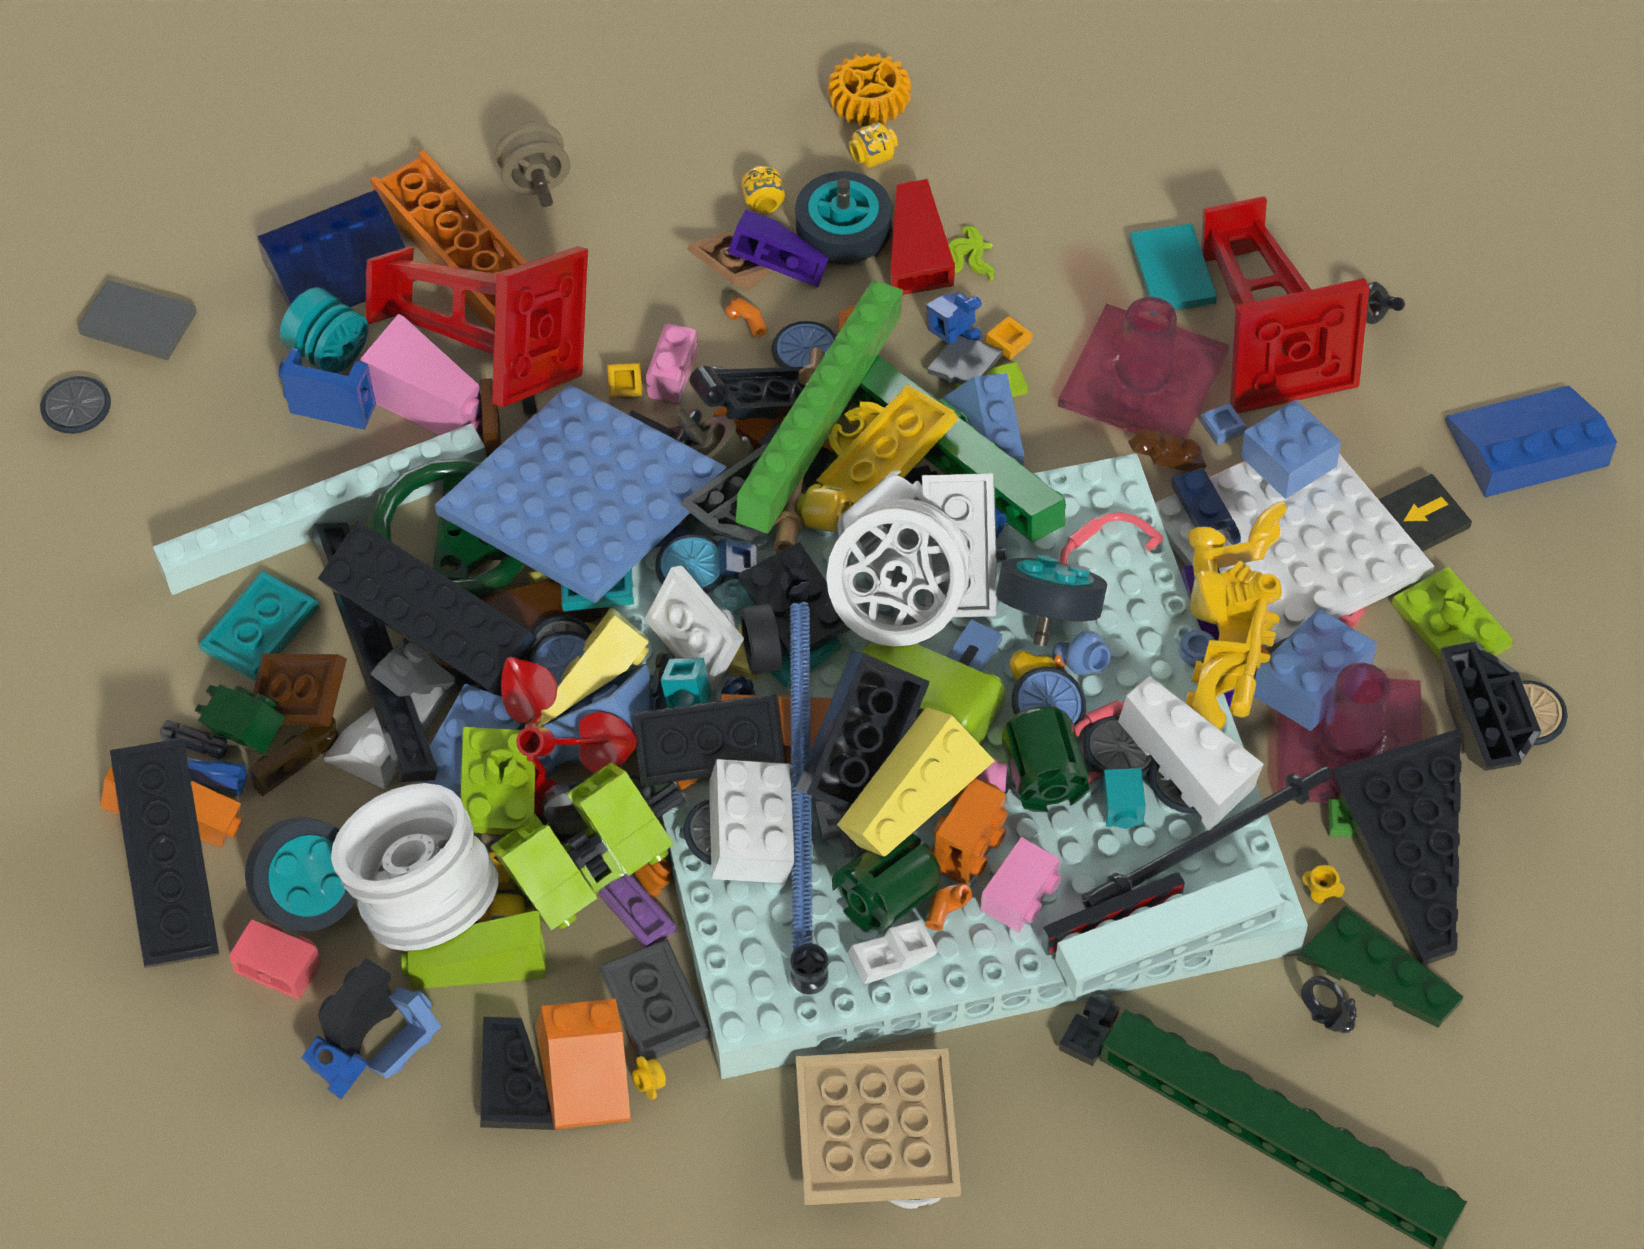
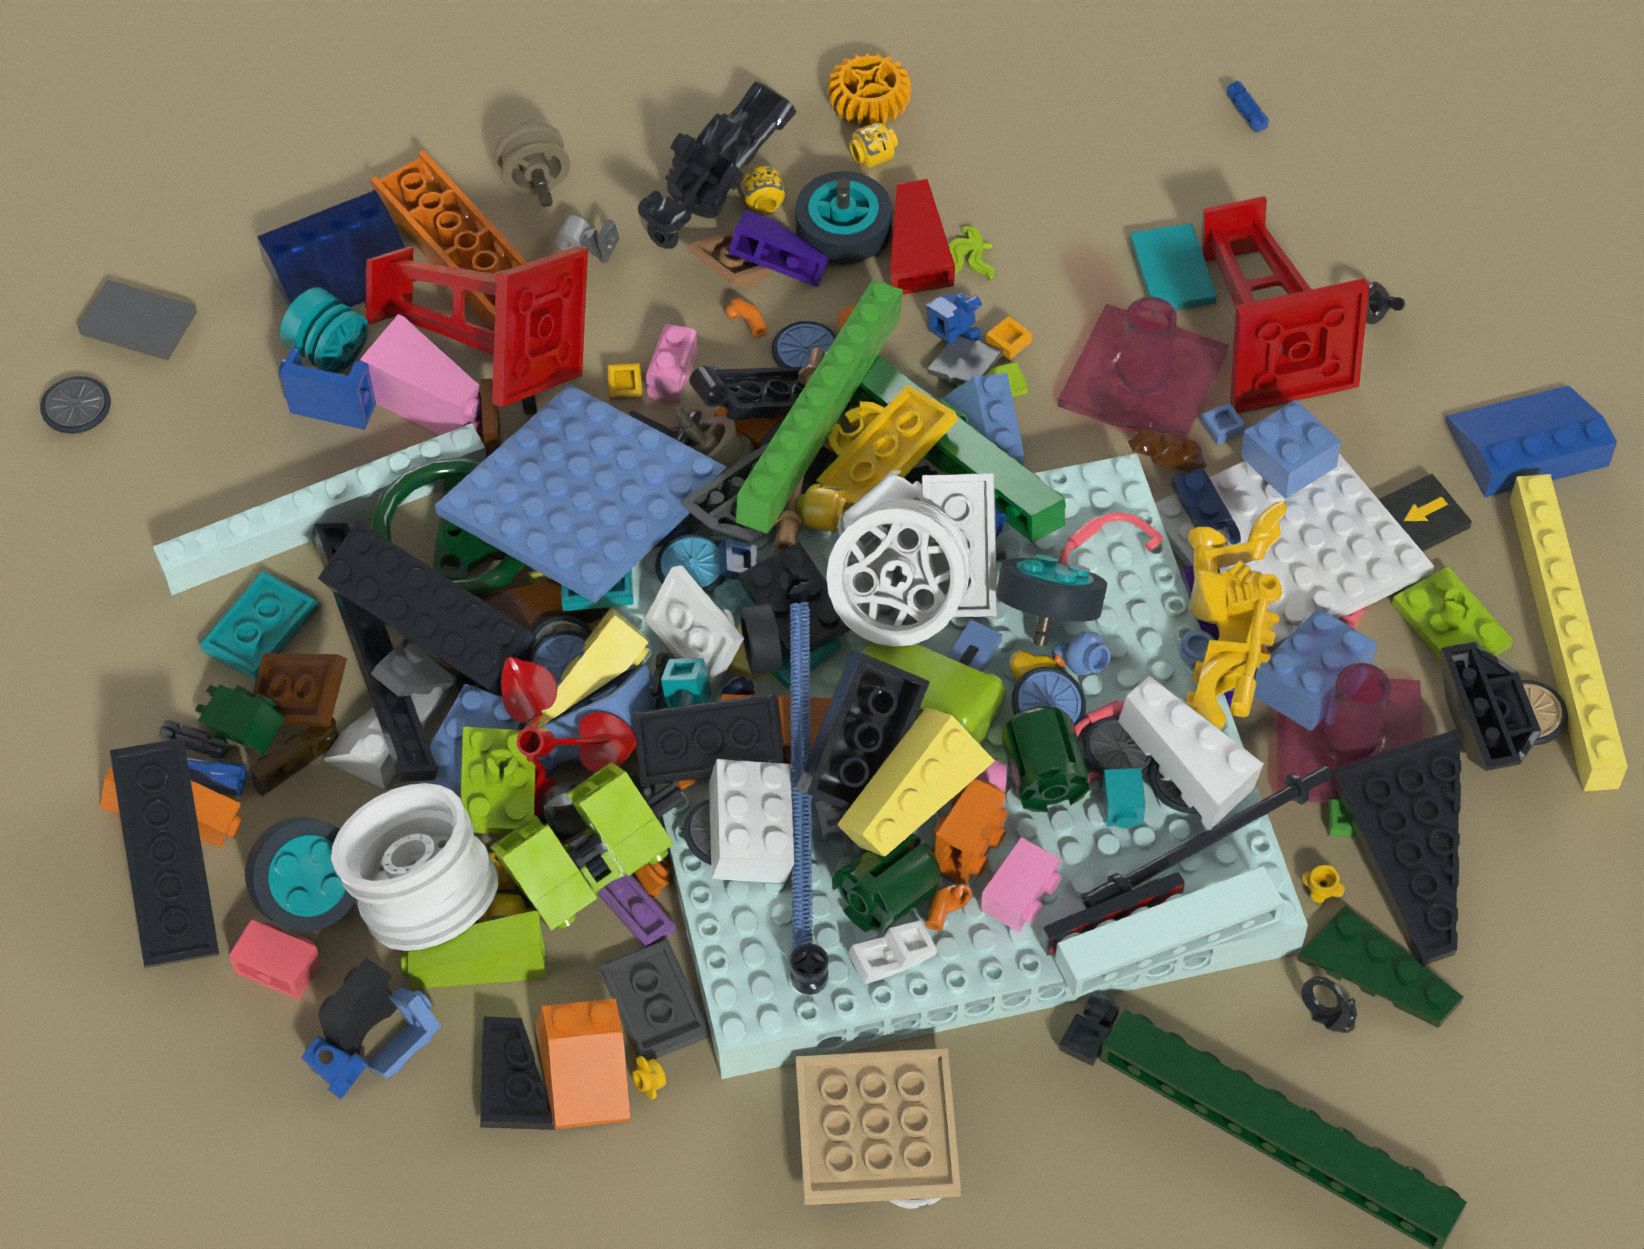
none -> leg [554,215,619,263]
none -> black piece [638,82,796,249]
none -> blue axle [1226,81,1269,132]
none -> light yellow brick [1509,474,1628,792]

